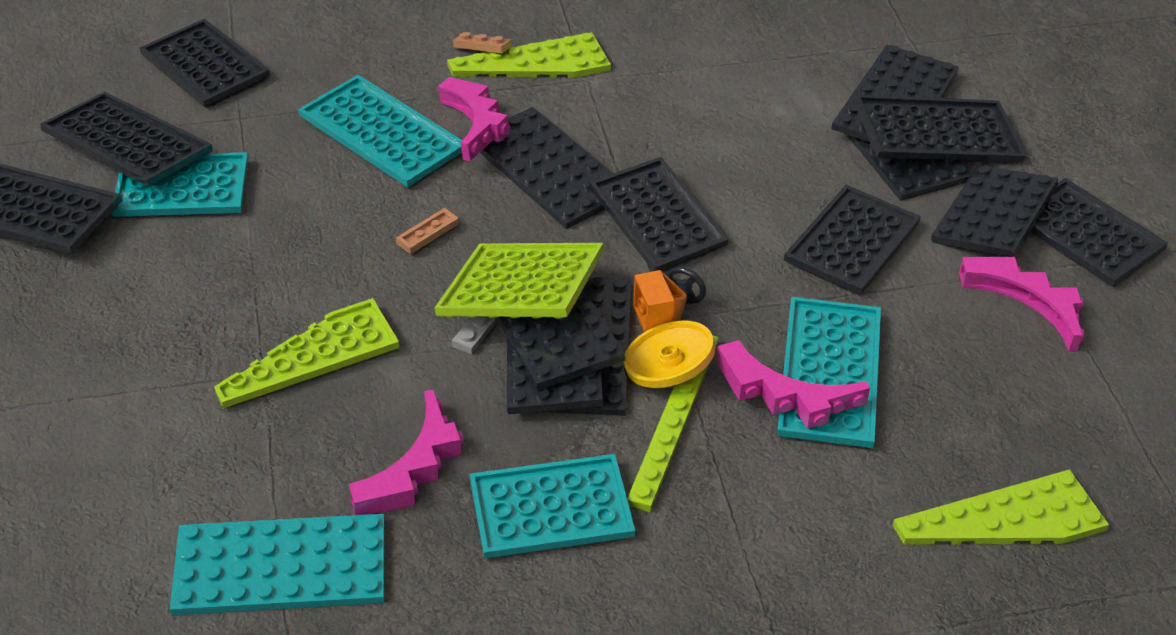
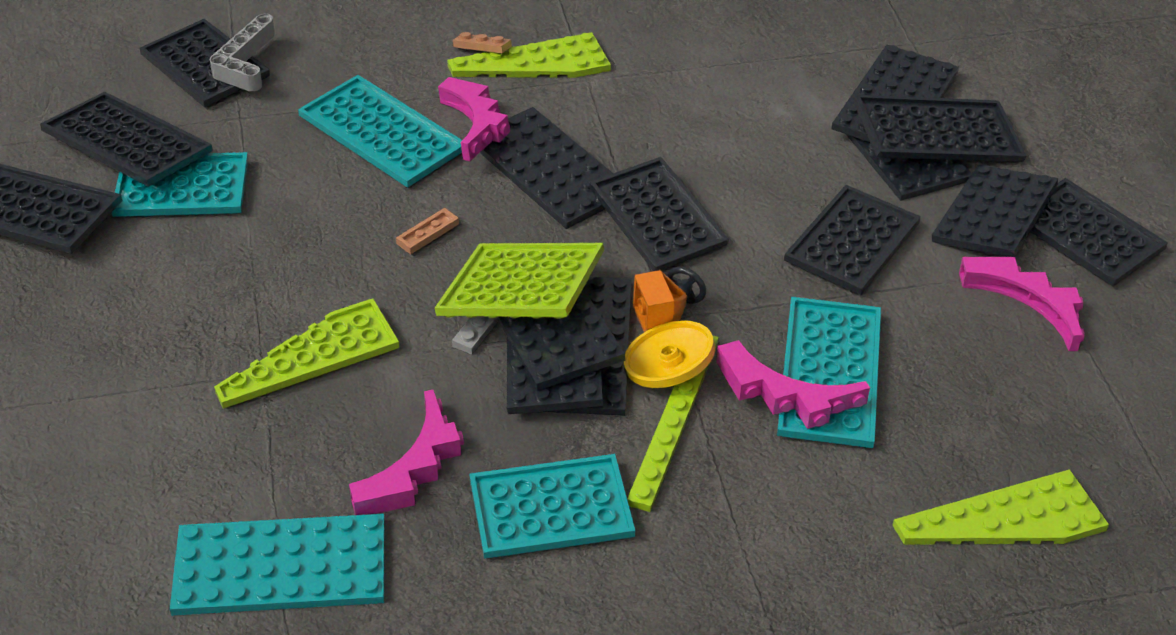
none -> light grey beam [210,14,275,91]

